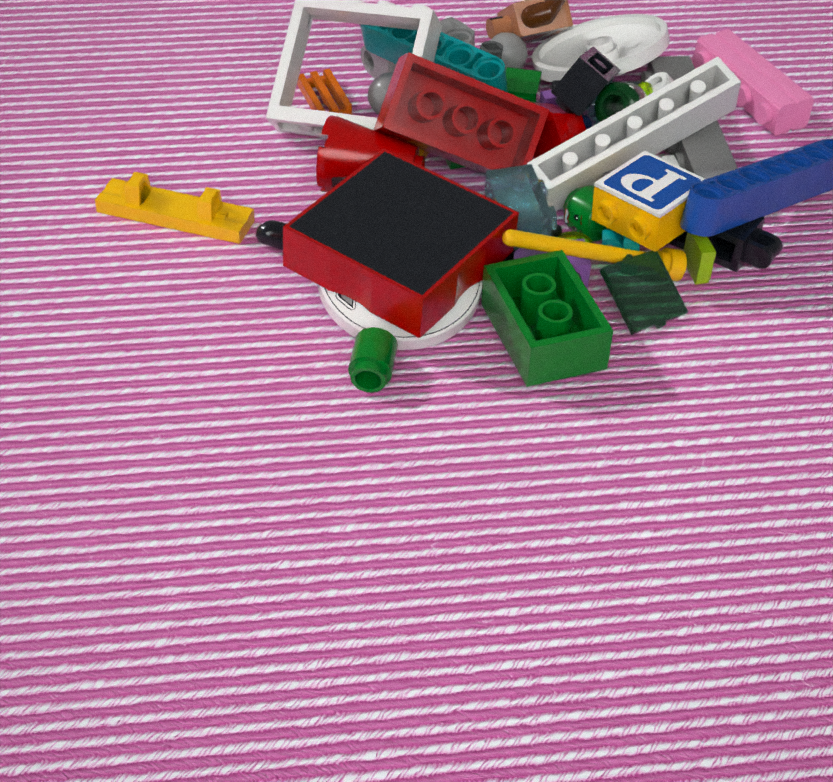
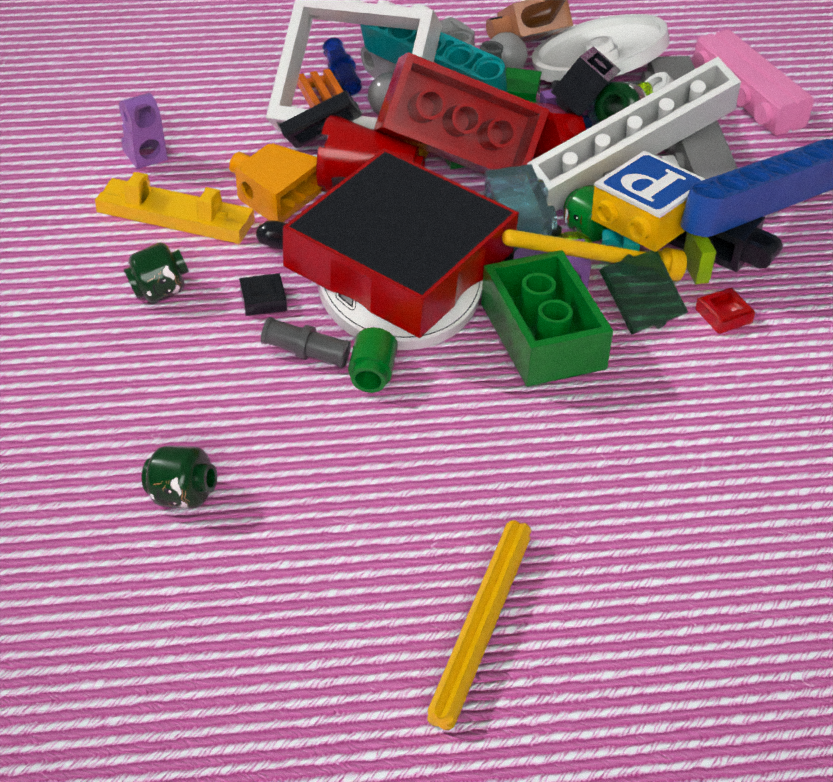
none -> medium lavender leg [119,93,168,169]
none -> dark green head [124,242,189,303]
none -> dark green head [141,445,217,509]
none -> light orange torso [229,143,322,222]
none -> black tile [239,273,287,316]
none -> dark grey pin [261,317,351,368]
none -> black tile [279,90,362,148]
none -> clear blue pin [322,38,362,96]
none -> yellow axle [427,520,531,730]
none -> red tile [695,287,755,334]

